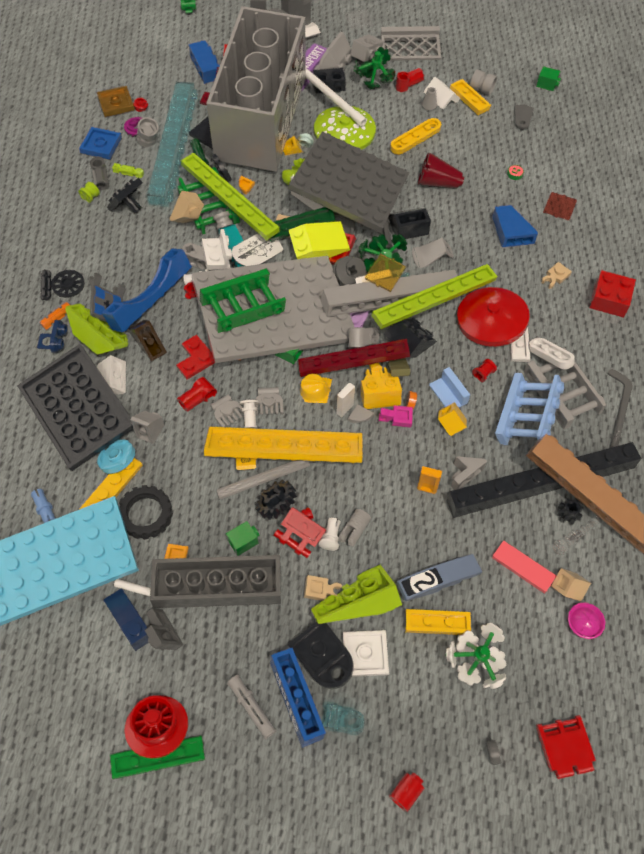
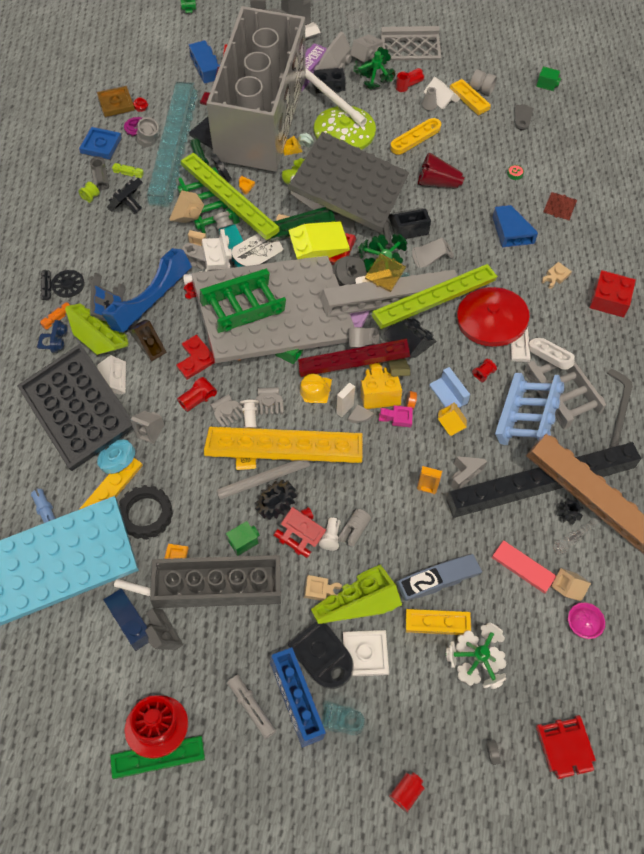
none -> tan tile [188,230,207,246]

